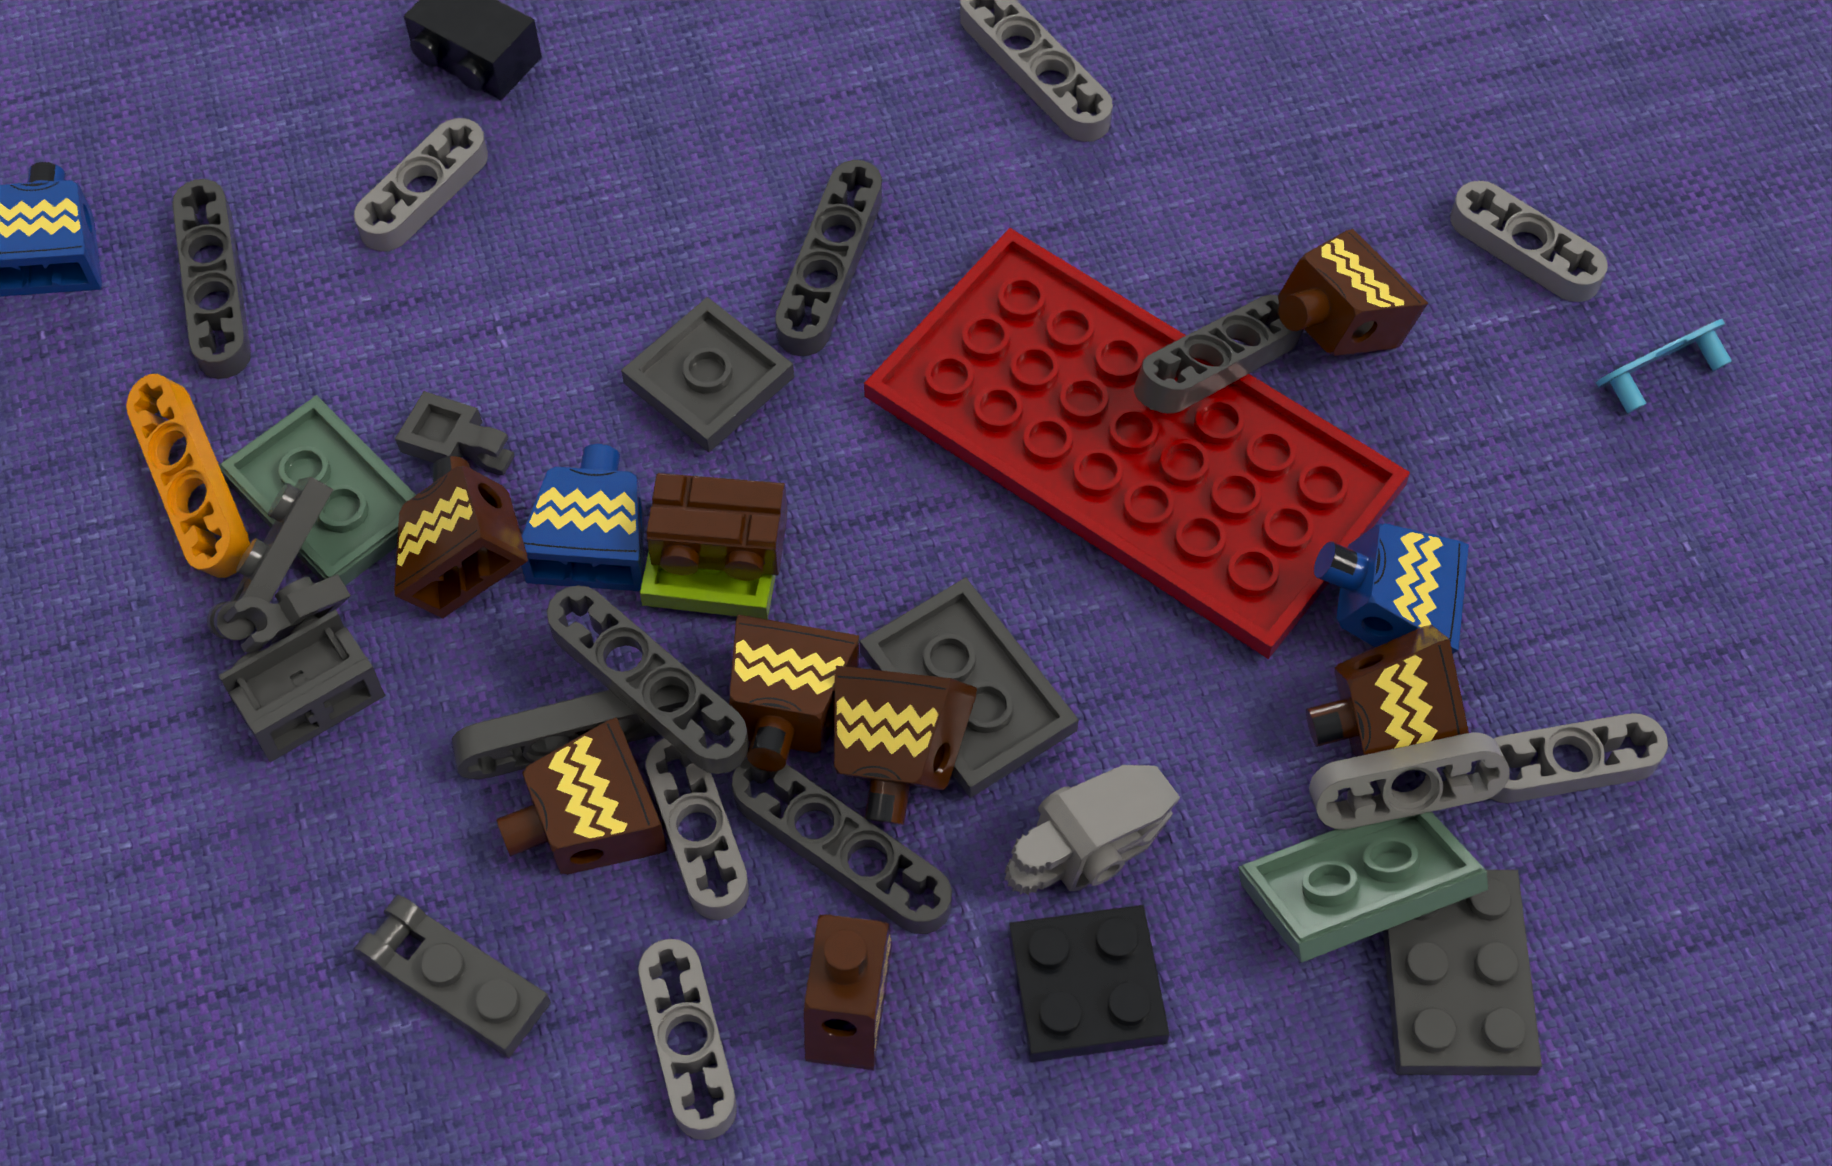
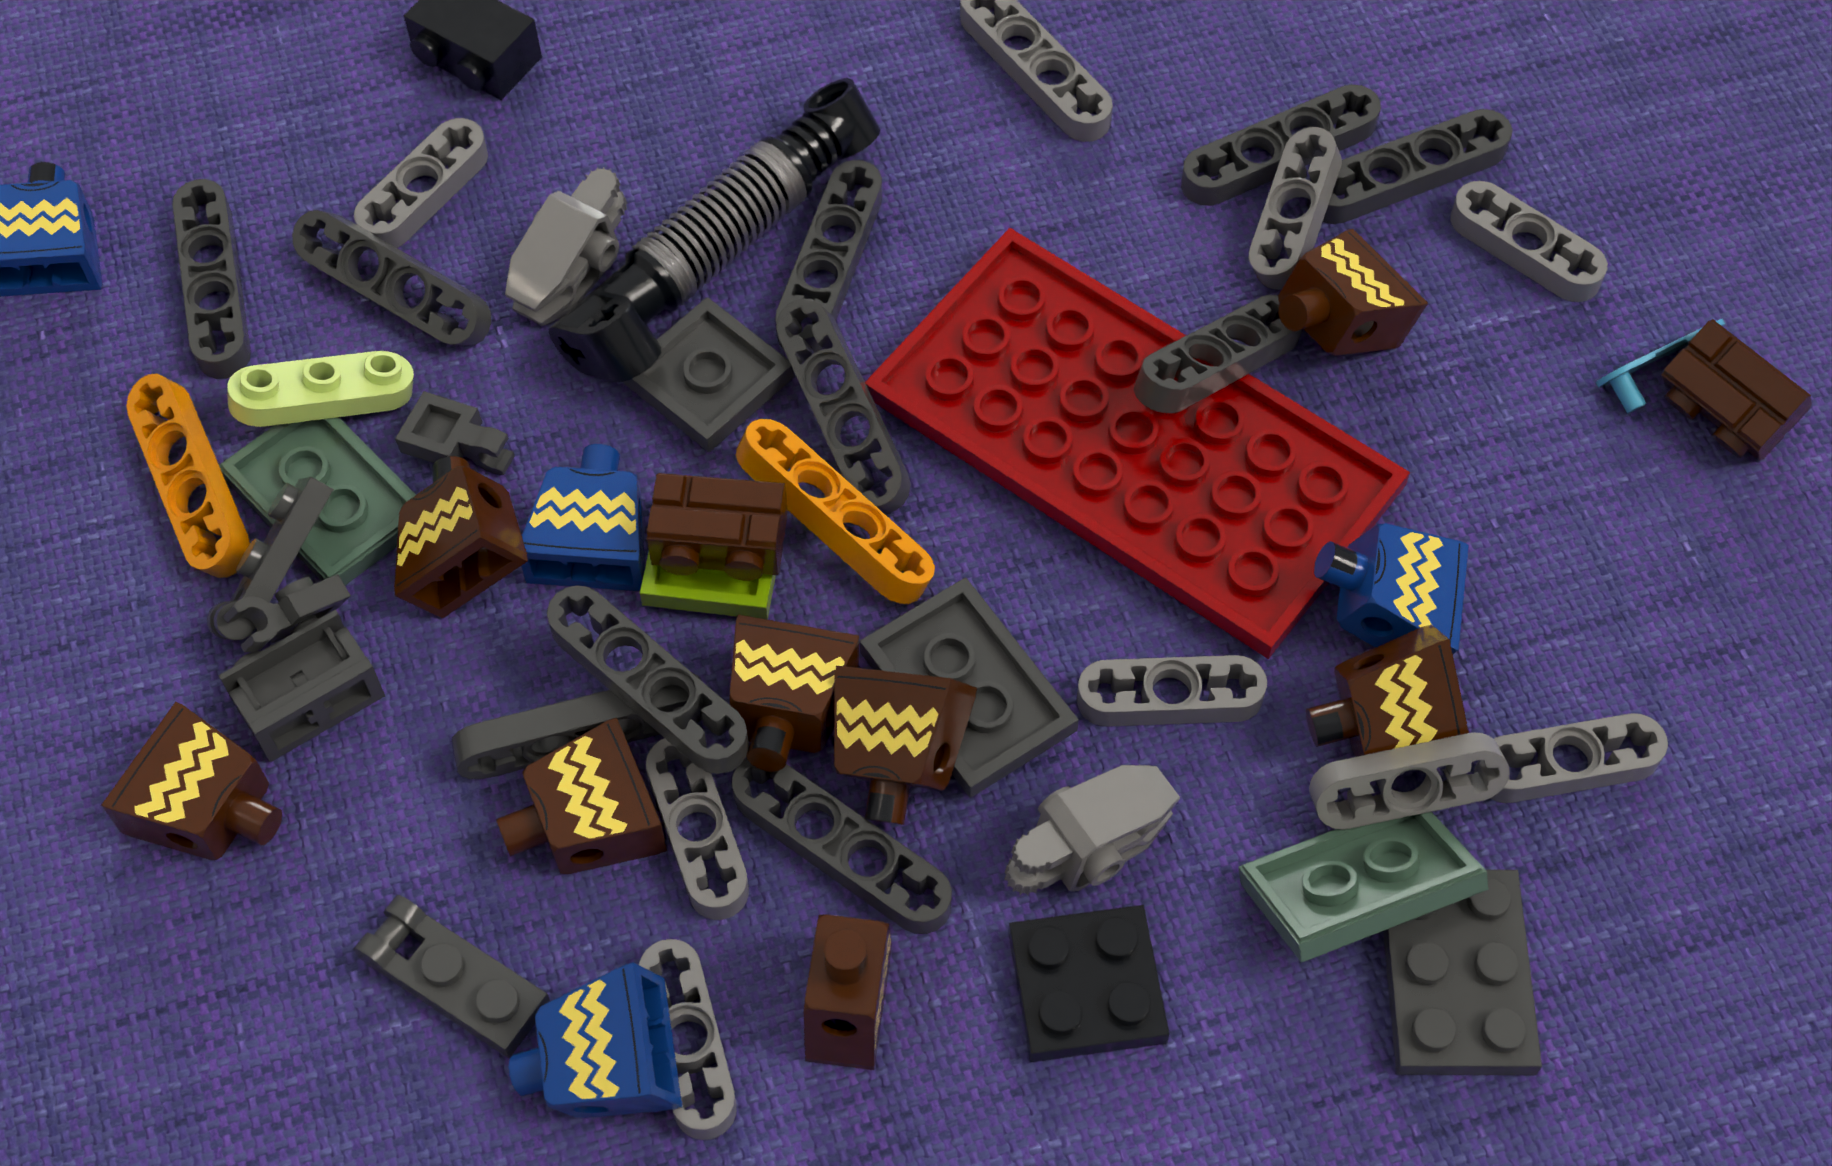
none -> reddish brown torso [101,702,282,860]
none -> yellowish green plate [227,351,414,427]
none -> dark grey beam [292,210,492,347]
none -> light grey hinge [505,167,627,326]
none -> blue torso [509,962,682,1118]
none -> black piece [548,78,880,382]
none -> light orange beam [735,419,935,604]
none -> dark grey beam [776,298,911,514]
none -> light grey beam [1077,655,1267,726]
none -> dark grey beam [1181,84,1381,206]
none -> light grey beam [1249,127,1342,289]
none -> dark grey beam [1306,109,1512,224]
none -> reddish brown brick [1661,319,1812,461]

